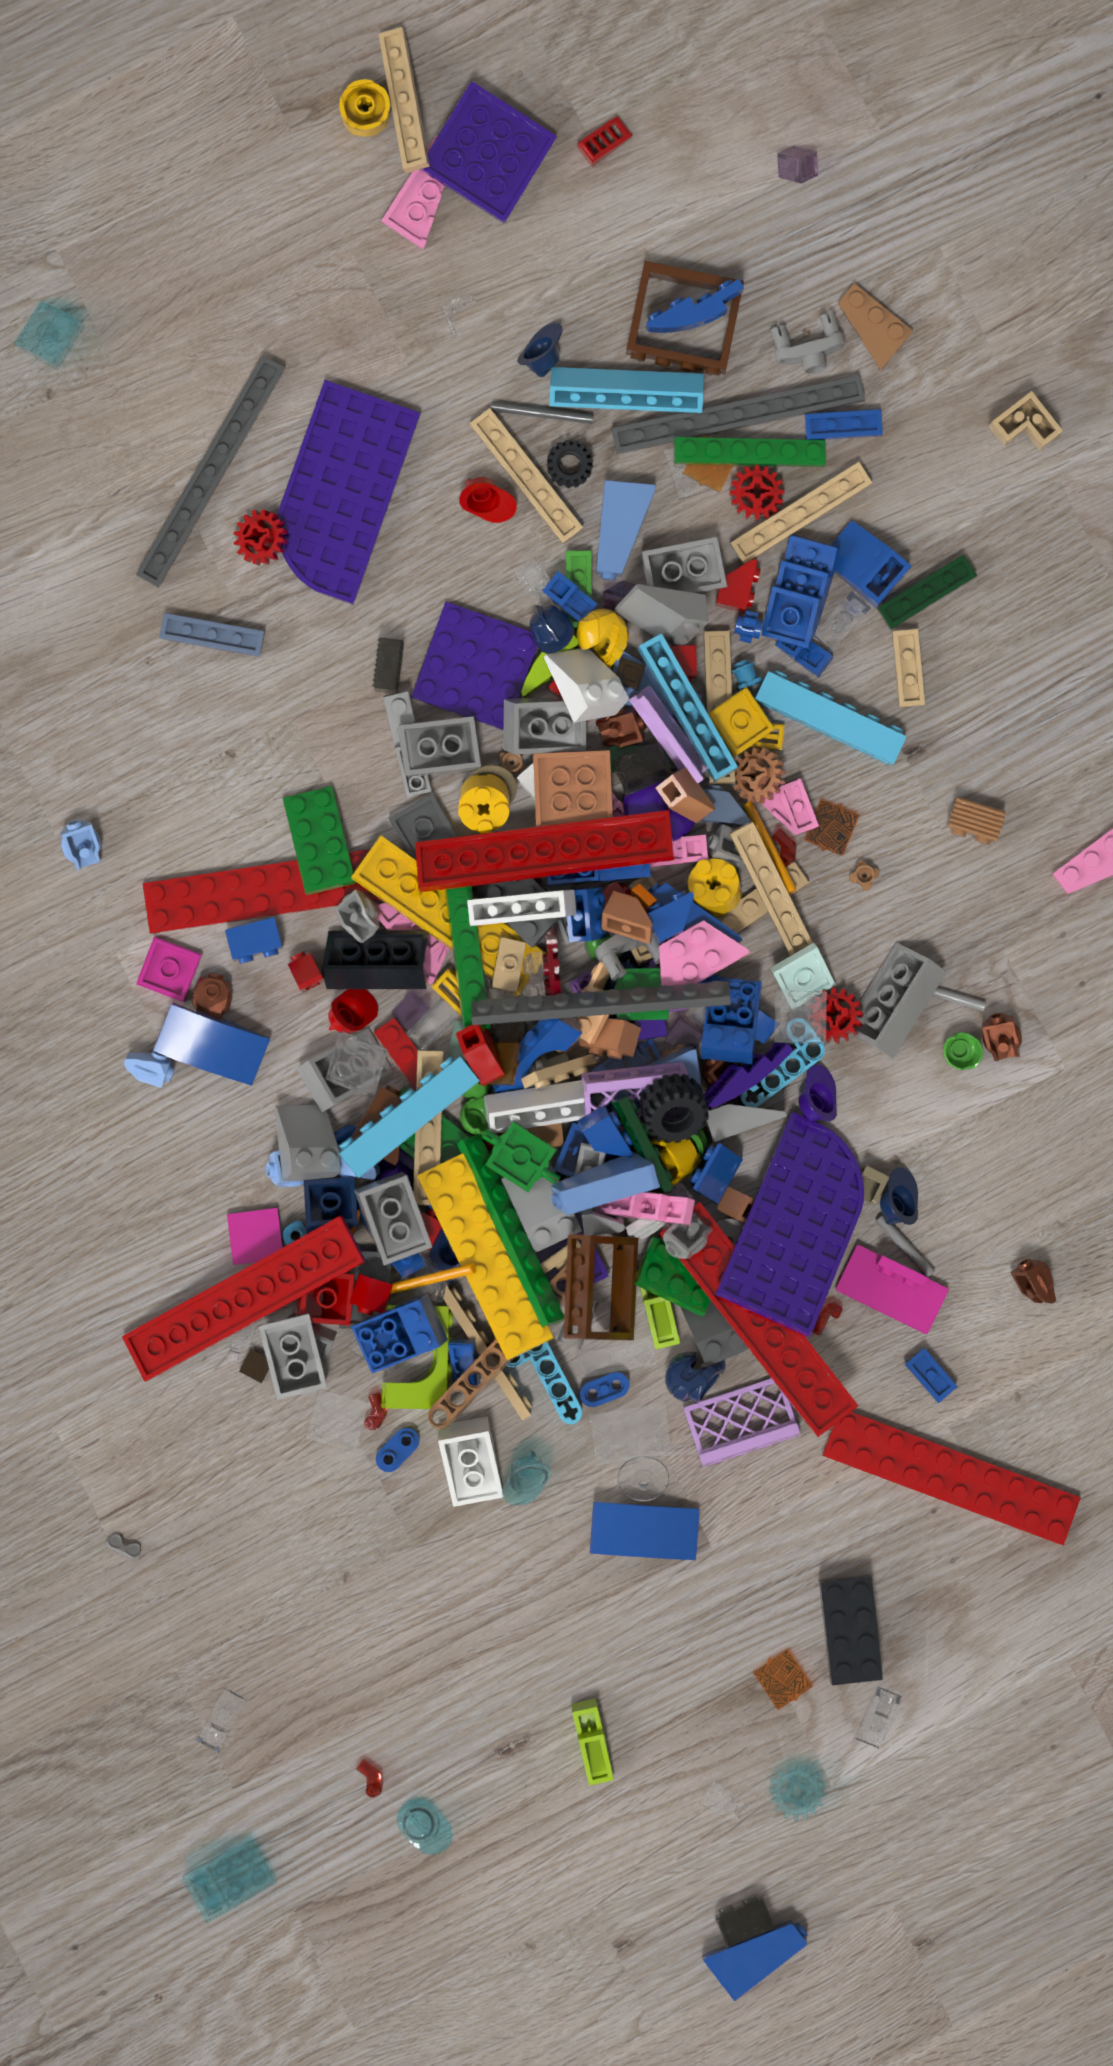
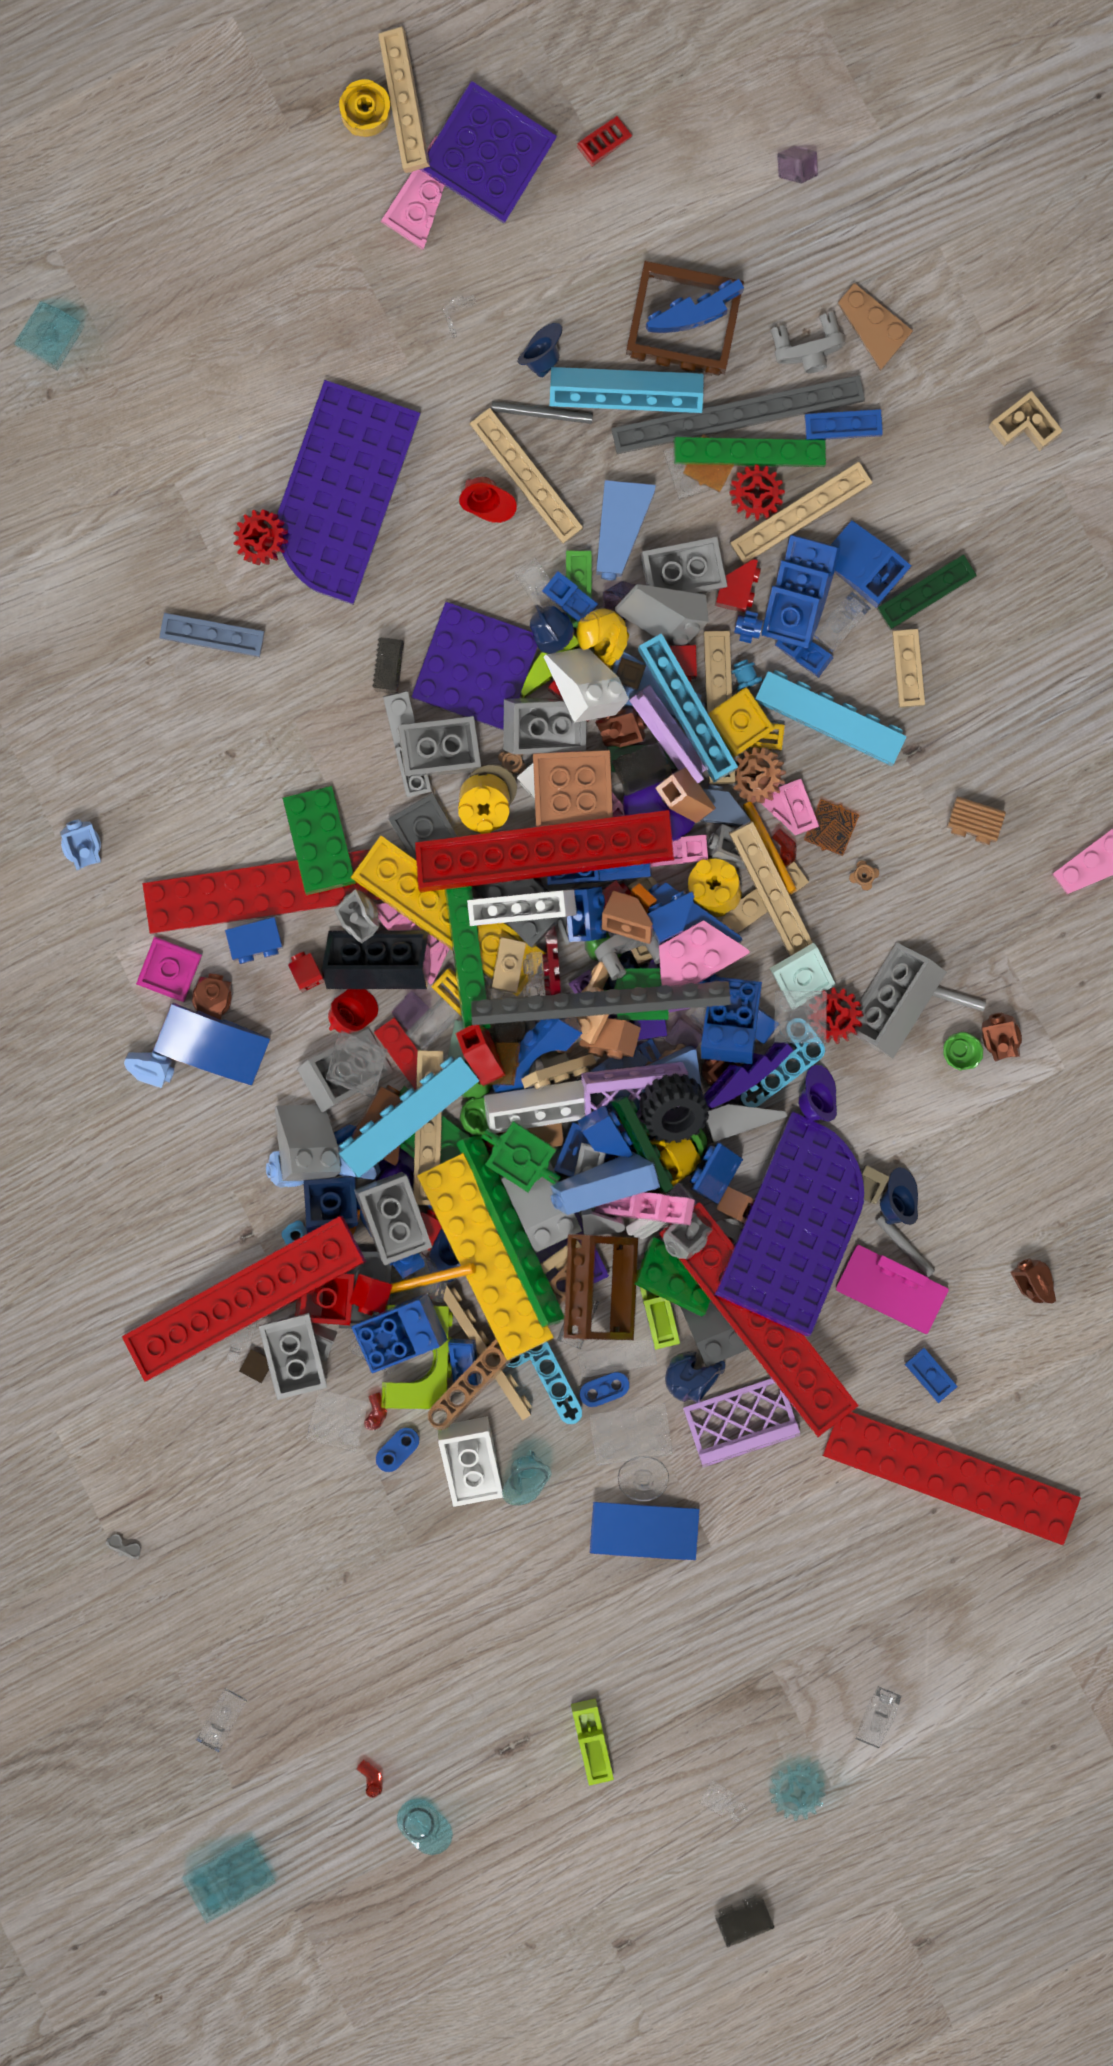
dark grey plate [136,355,285,588] -> none
dark pink tile [227,1208,283,1265] -> none
black tyre [547,440,593,488] -> none
blue slope [702,1920,808,2002] -> none
clear orange piece [753,1649,813,1710] -> none
clear red arm [812,1302,843,1335] -> none
black brick [818,1575,883,1686] -> none

